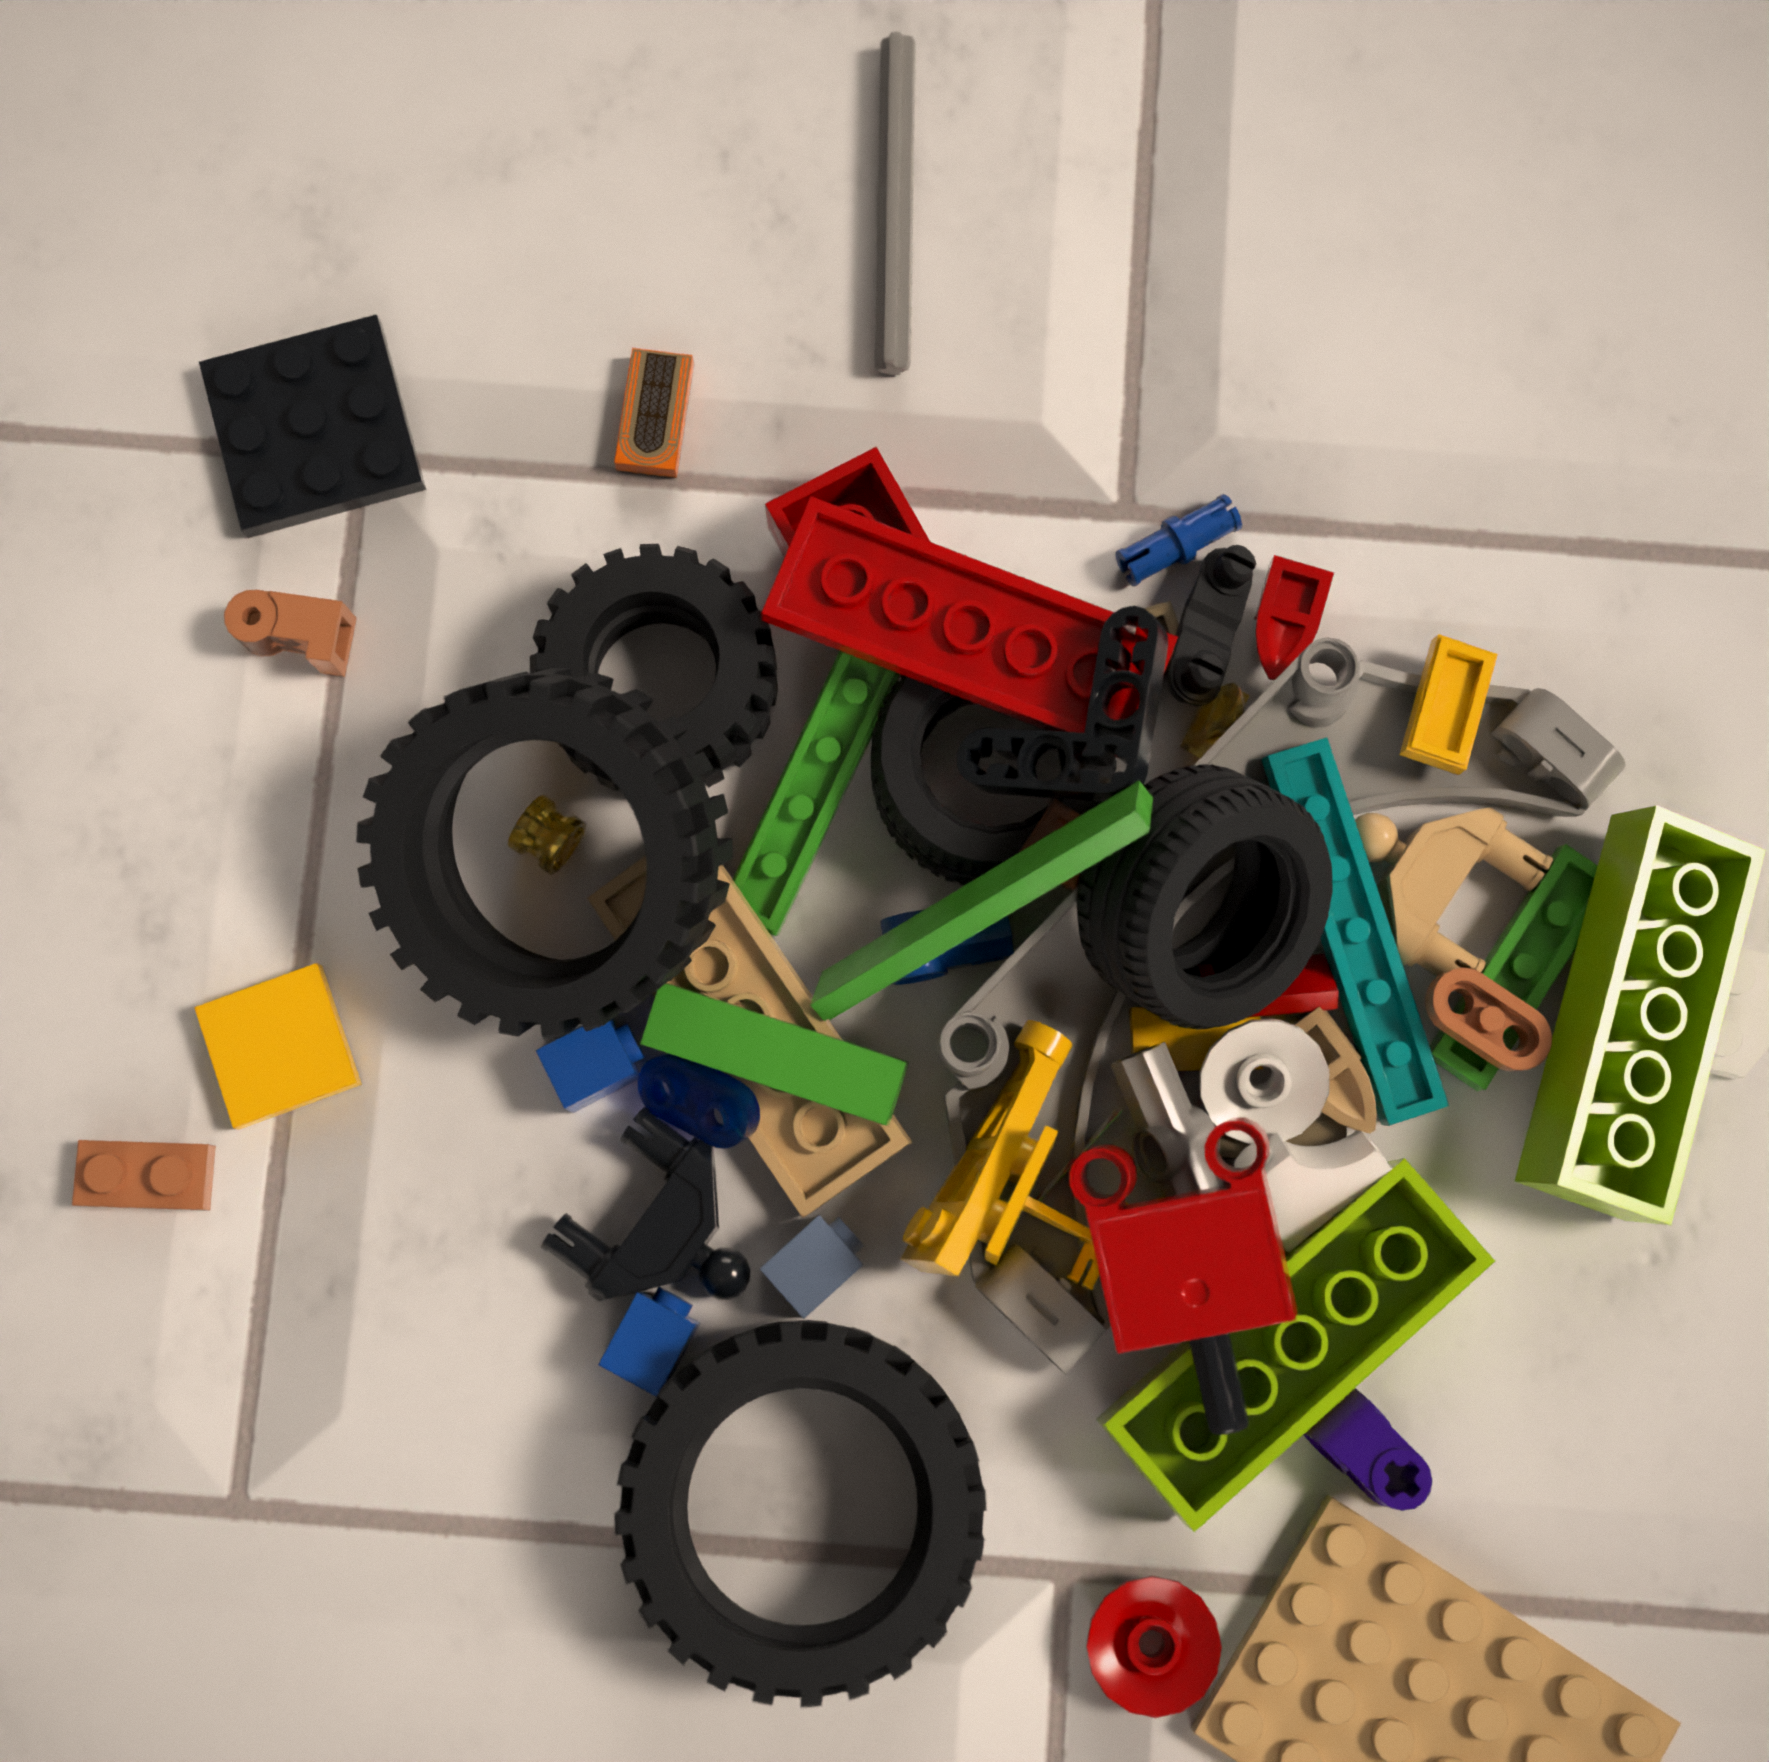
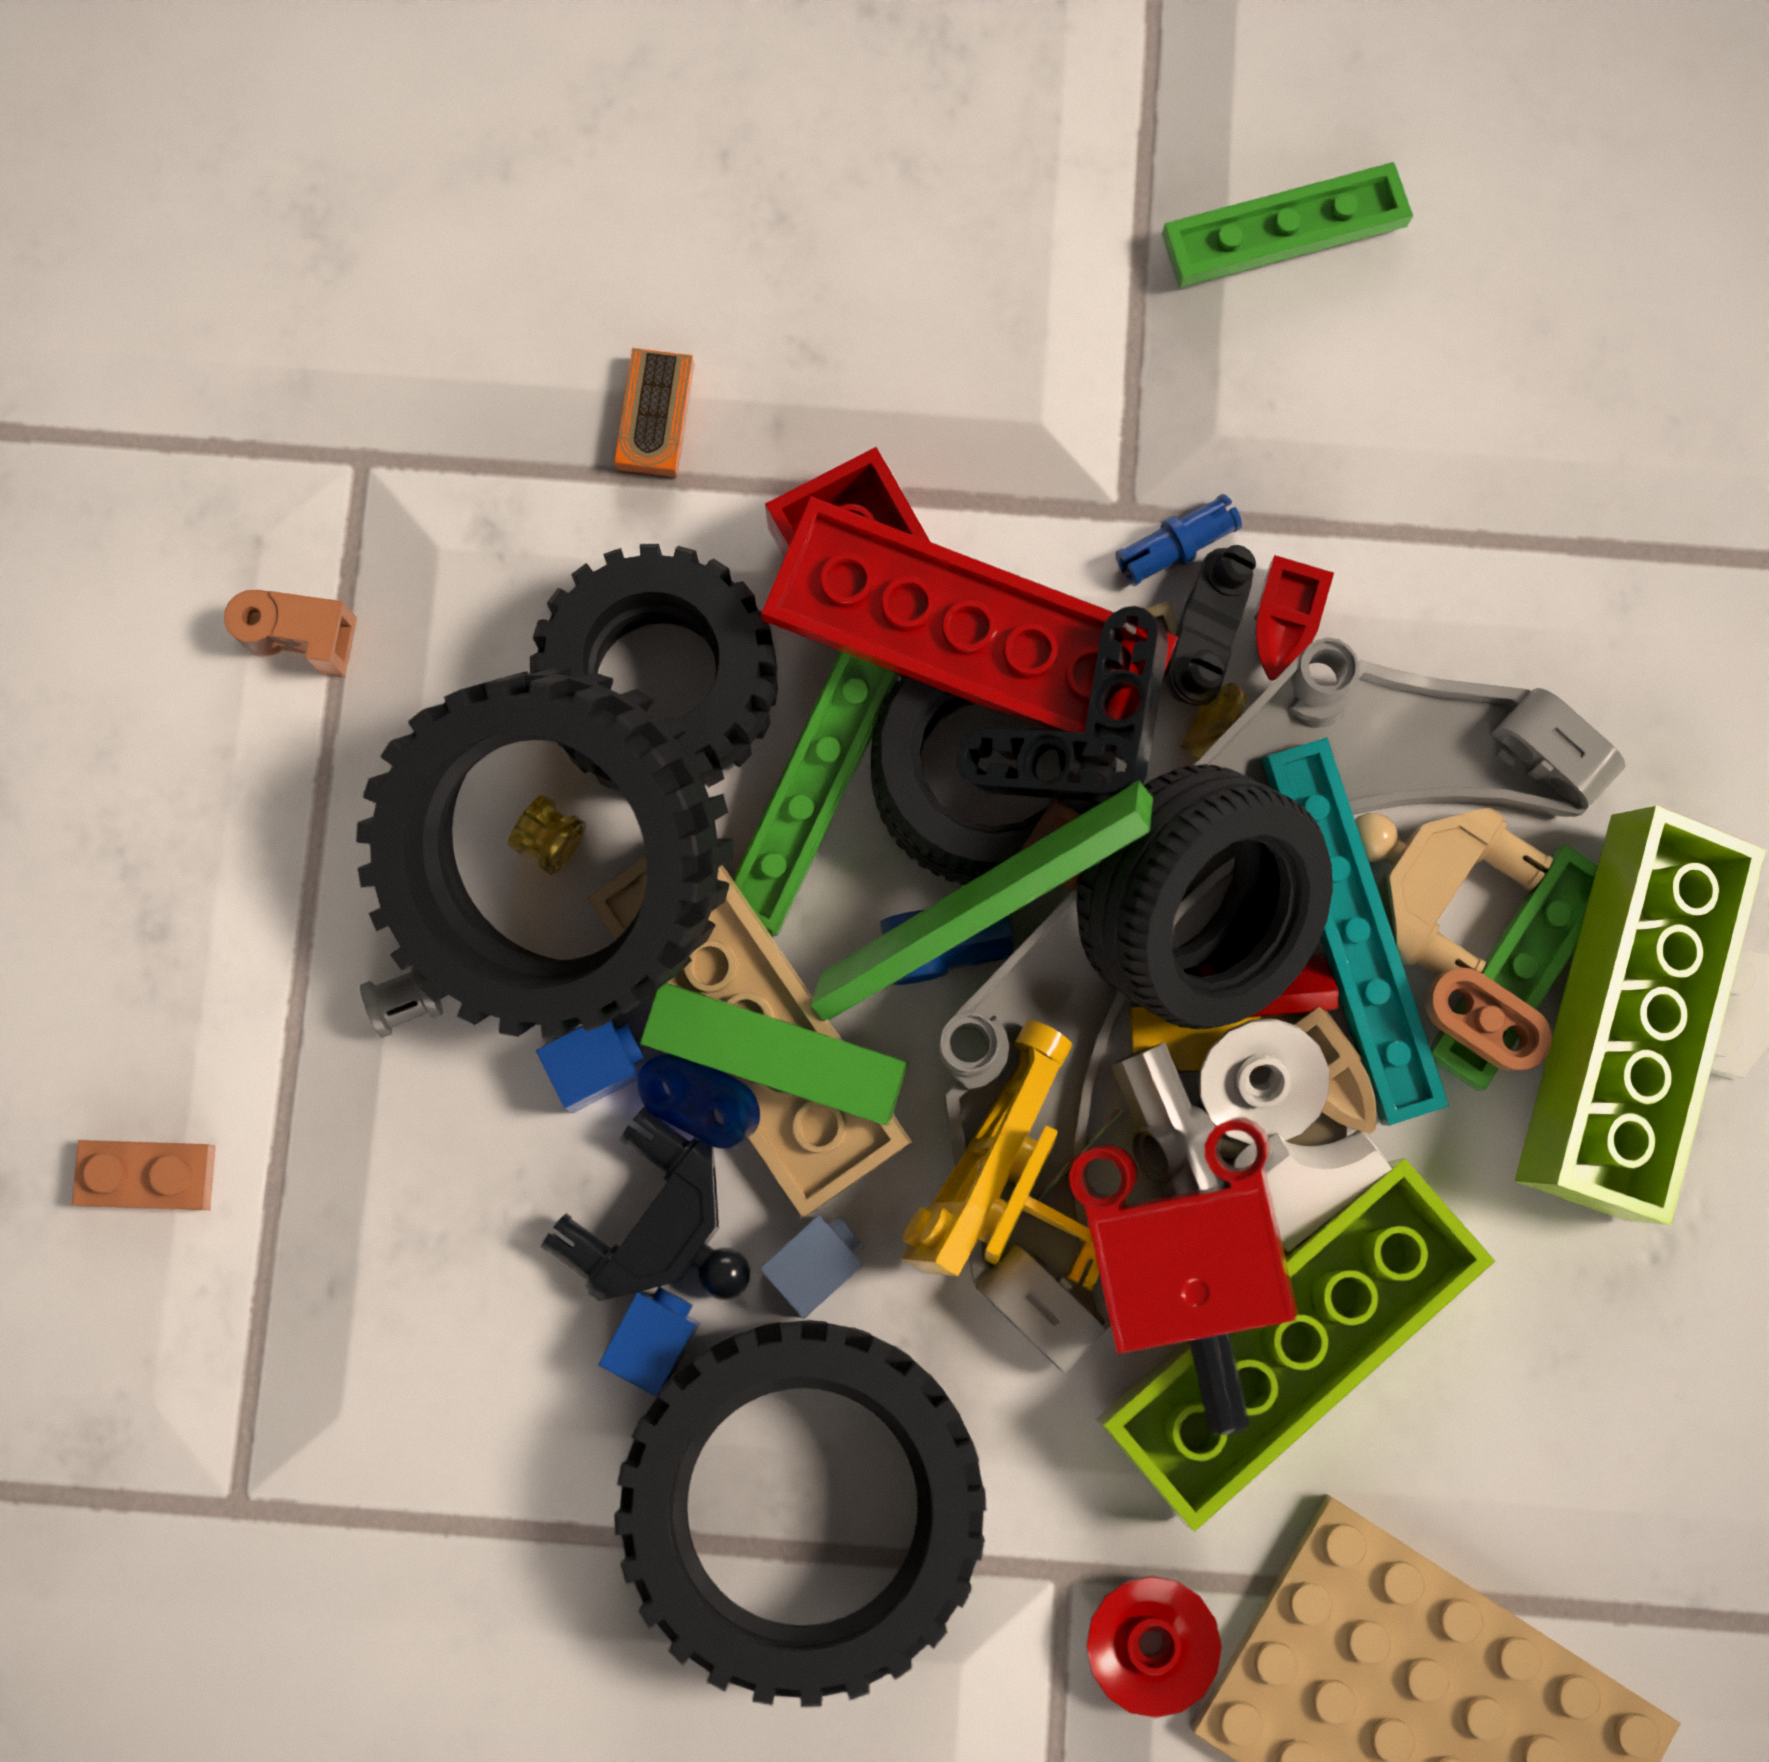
yellow tile [194,963,362,1130] -> none
black plate [199,314,426,538] -> none
light grey axle [875,32,916,375] -> none
dark purple piece [1303,1388,1433,1511] -> none
yellow tile [1399,634,1498,775] -> none
none -> dark grey bush [360,964,443,1038]
none -> bright green plate [1162,162,1413,288]

